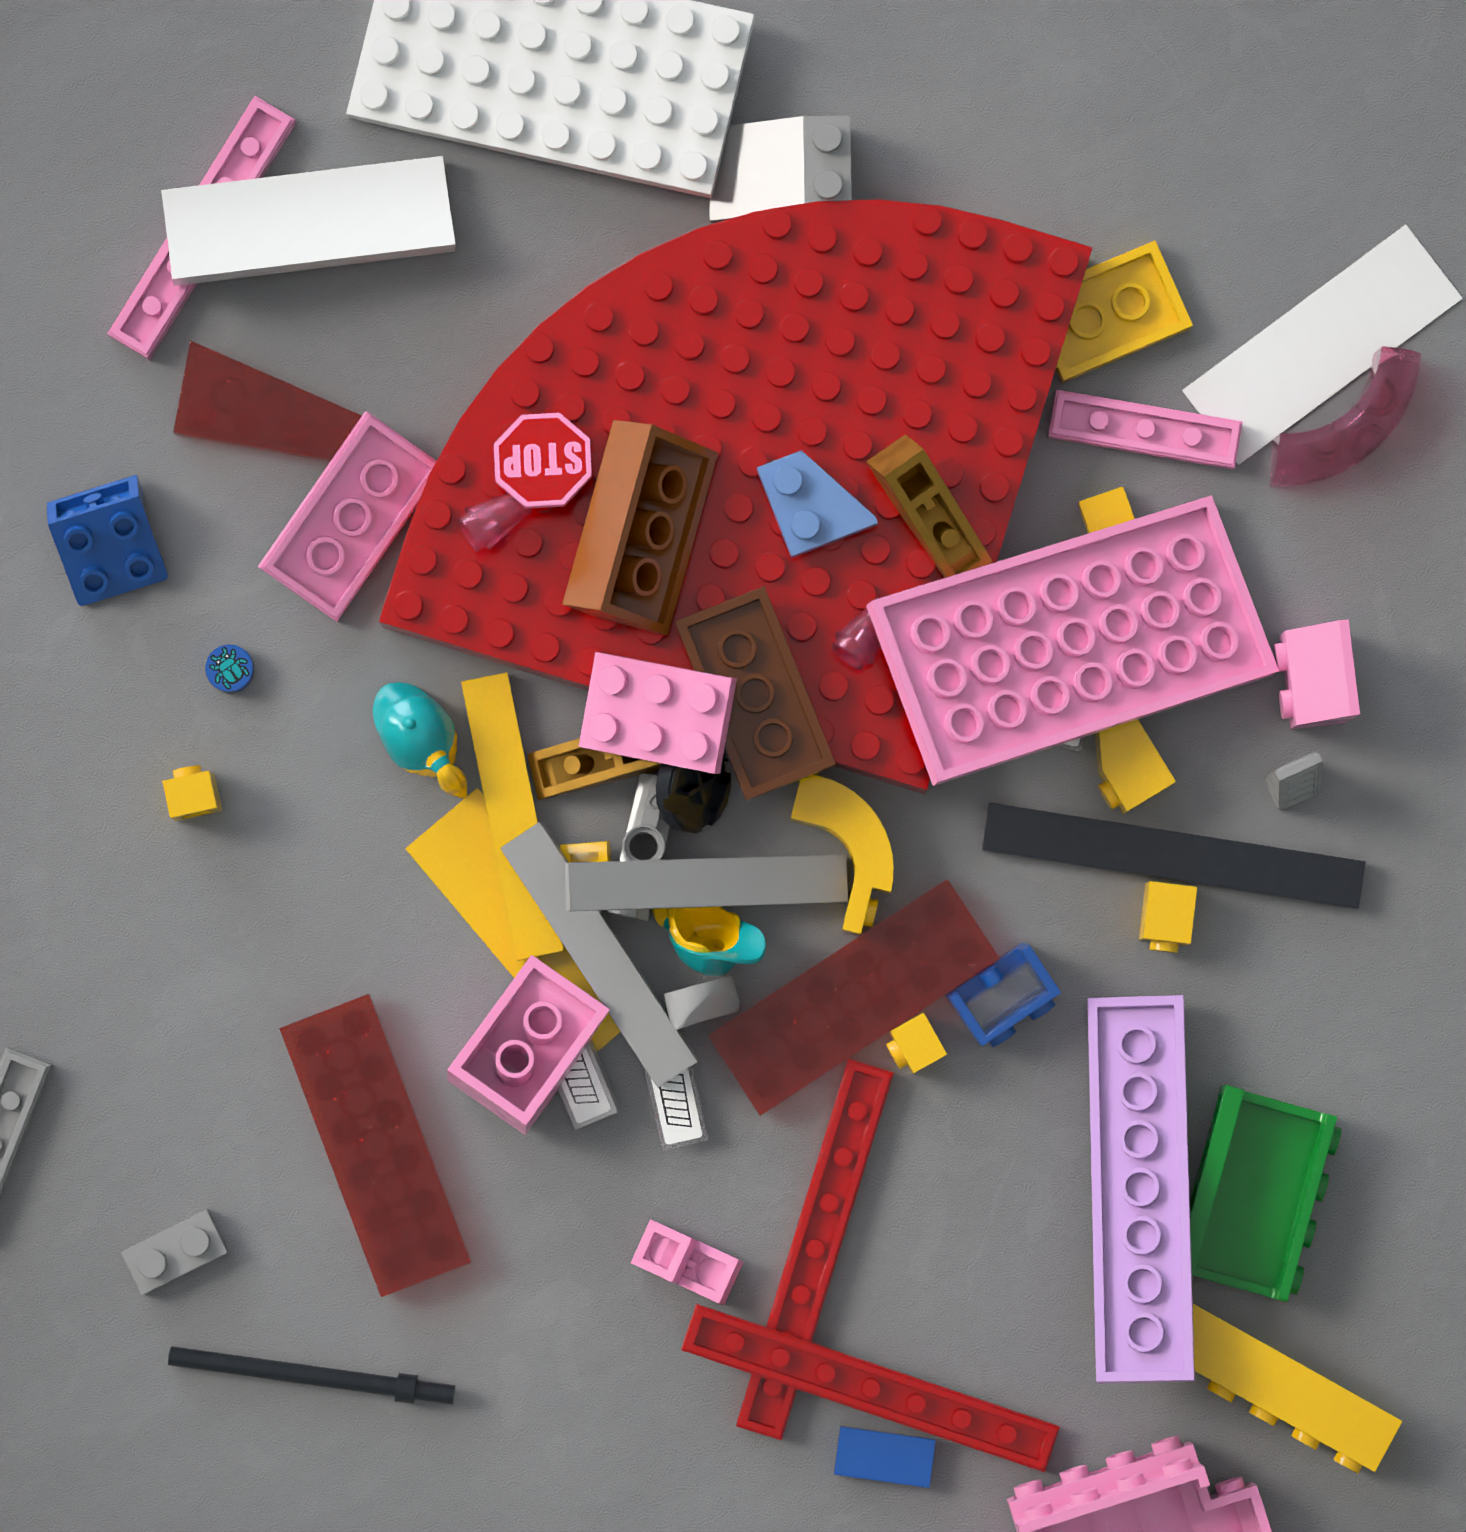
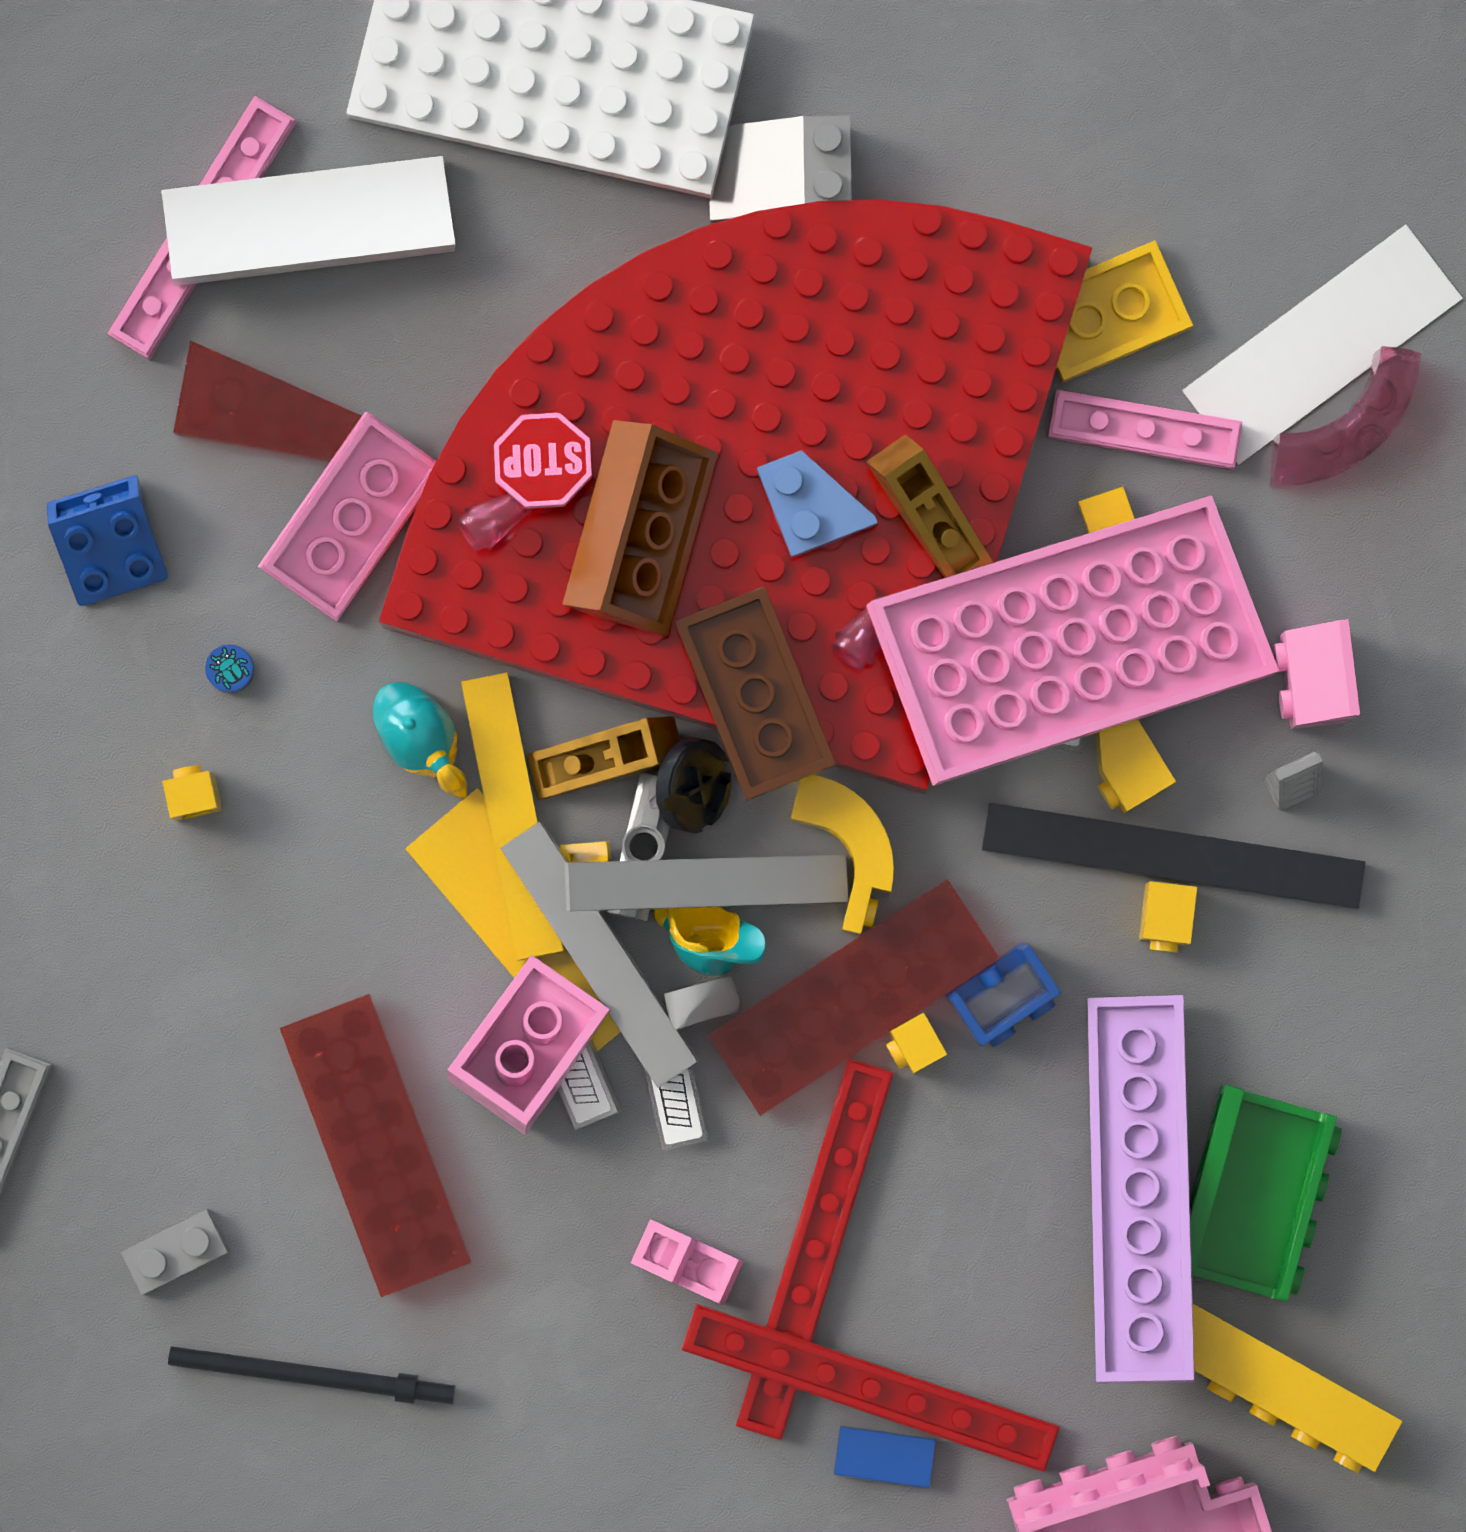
bright pink plate [579,652,737,774] -> none

